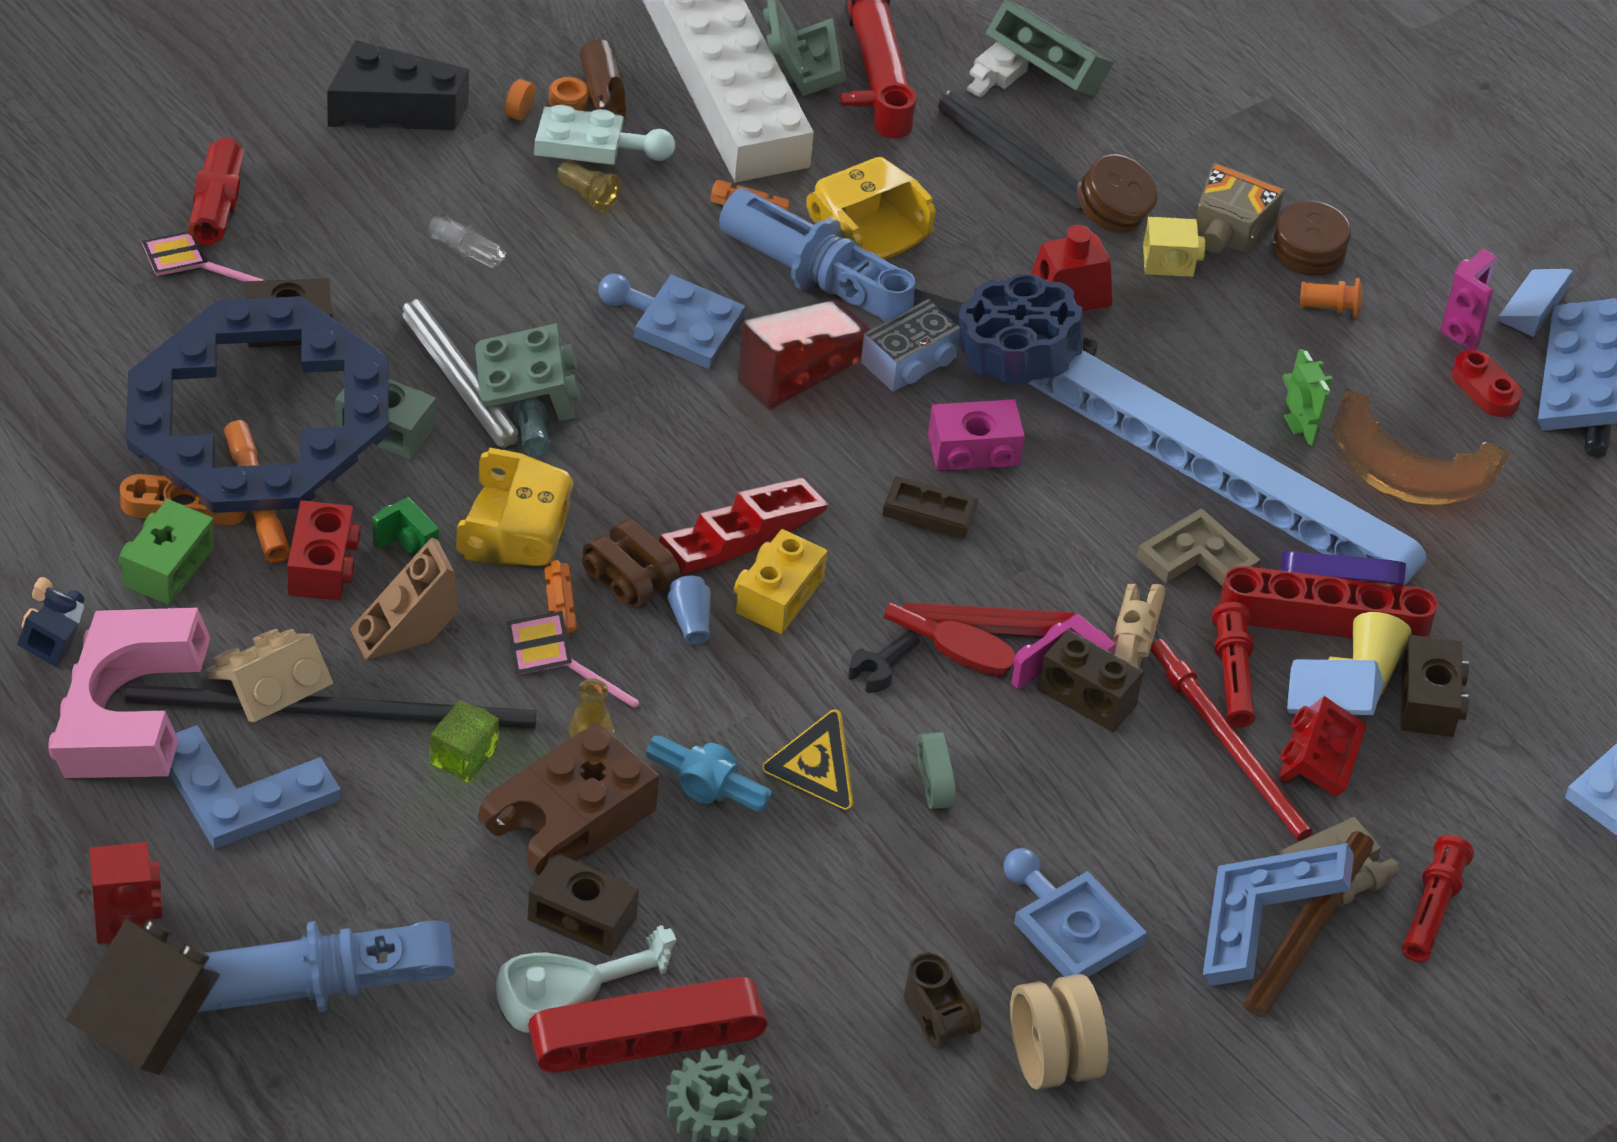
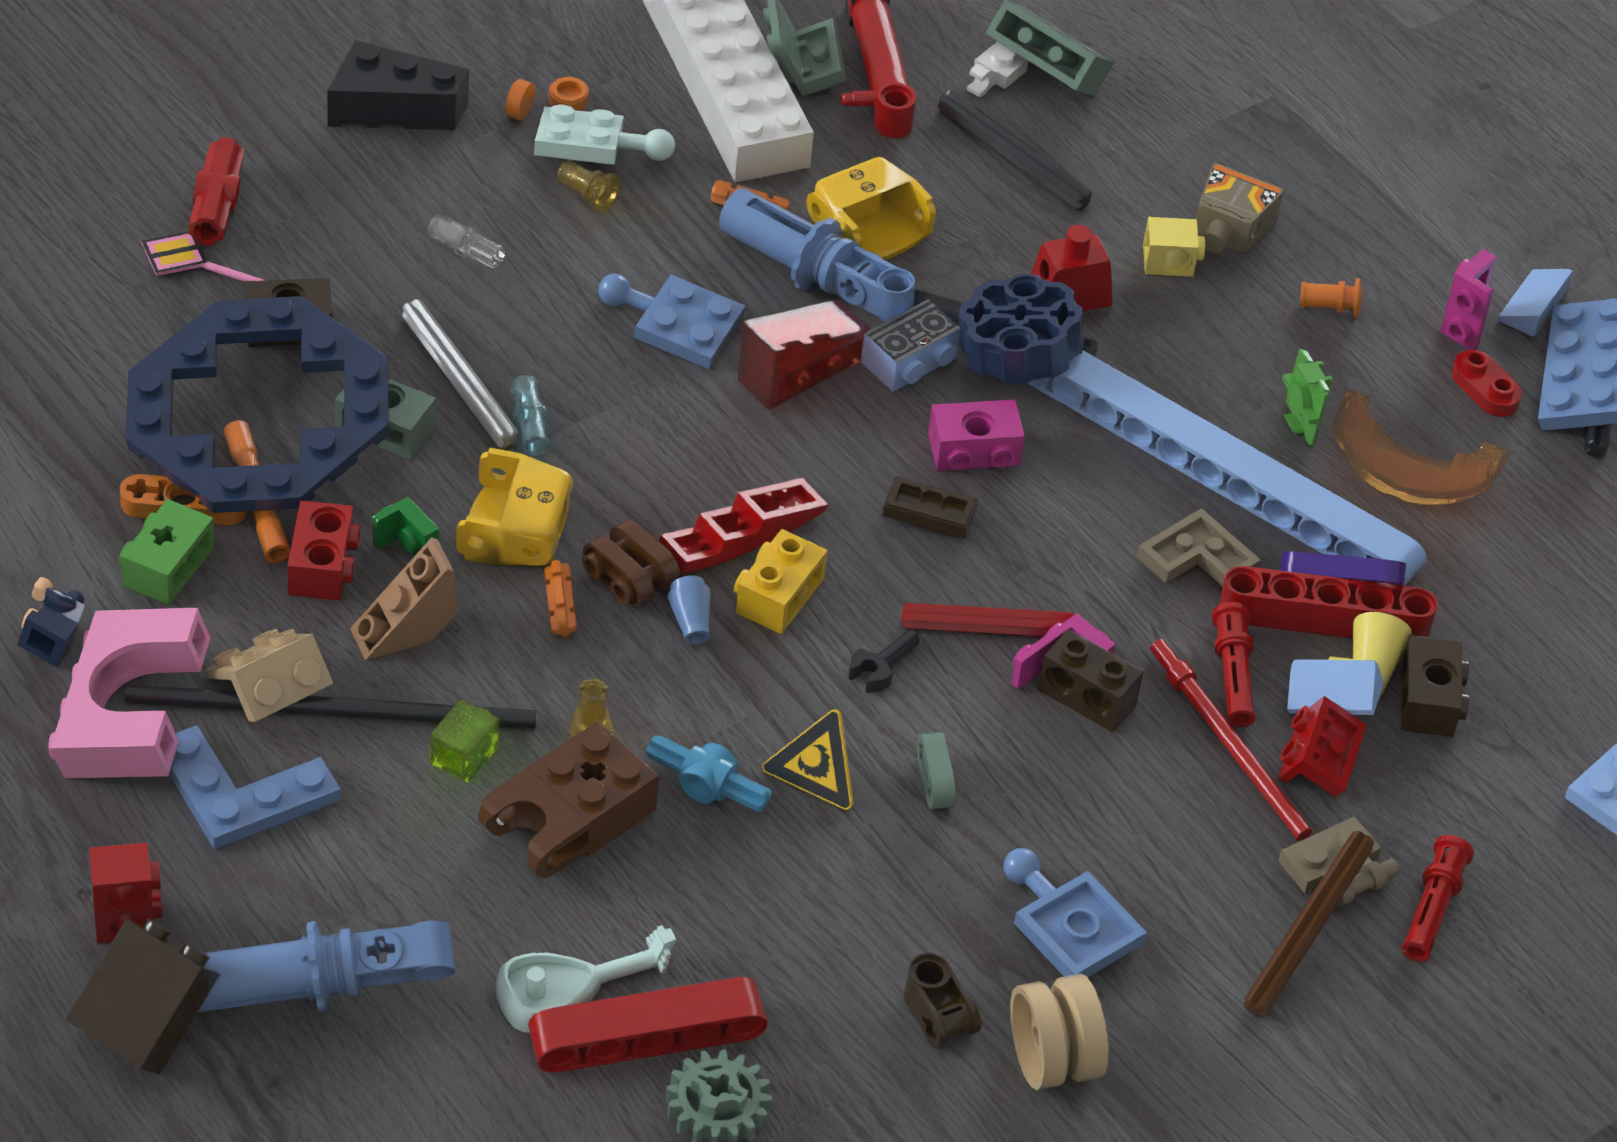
sand green bracket [475,323,580,422] -> none
piece [507,611,639,708] -> none
dark brown brick [528,852,639,956] -> none
reddish brown piece [580,39,628,118] -> none
red piece [883,602,1015,677] -> none
reddish brown head [1077,154,1157,233] -> none
tan hinge [1112,584,1166,668] -> none
medium blue plate [1203,843,1354,986] -> none
reddish brown head [1272,201,1351,275] -> none

